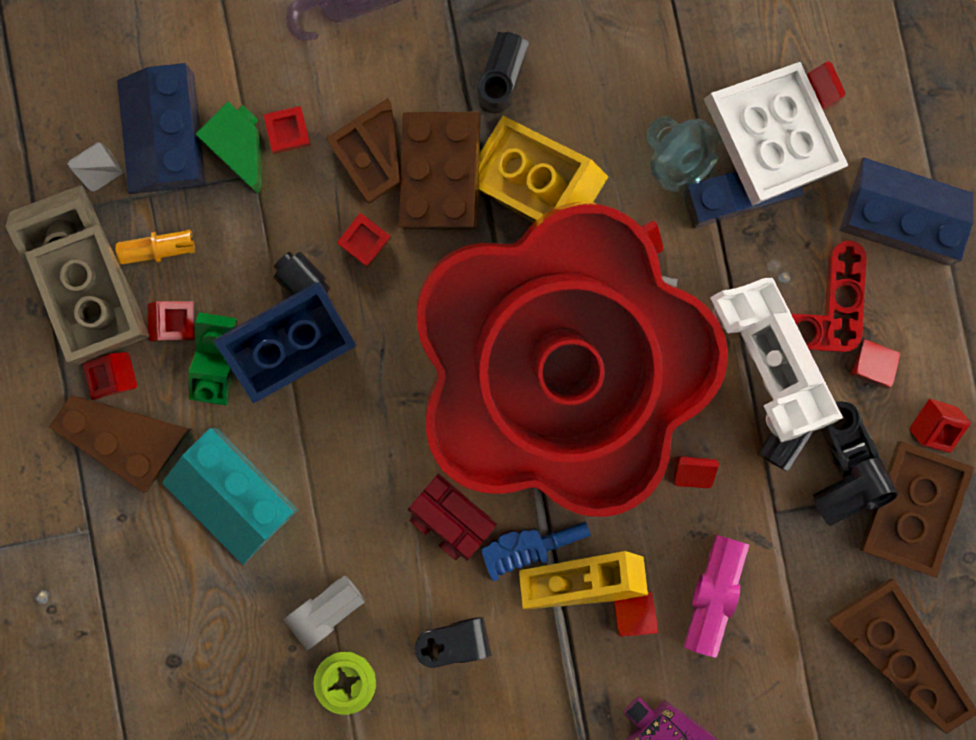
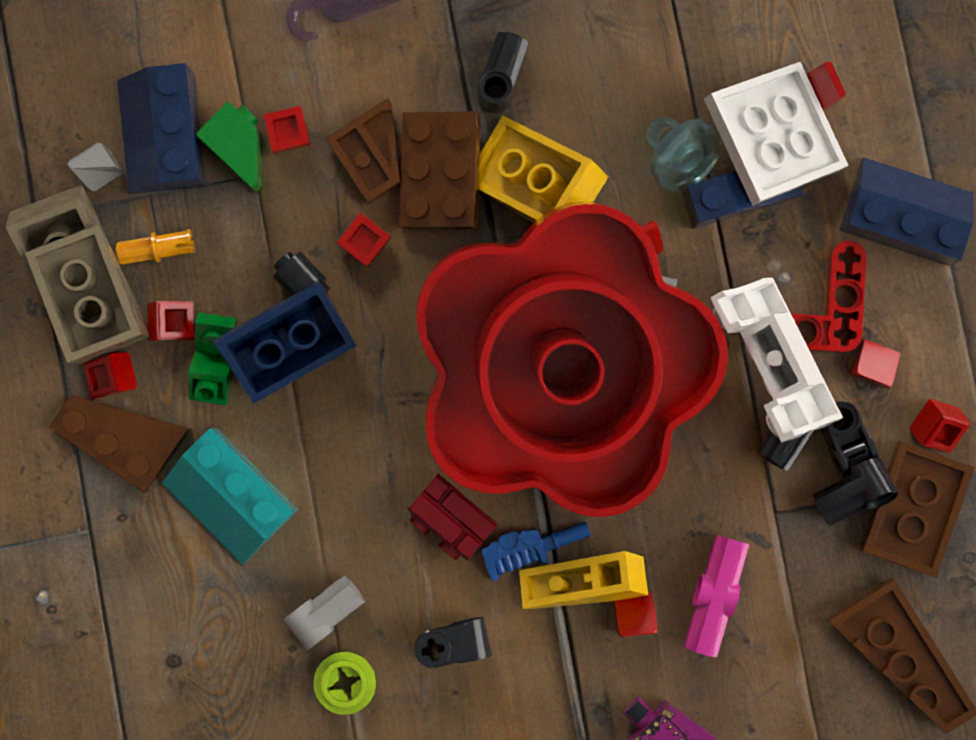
red slope [673,456,719,489] -> none

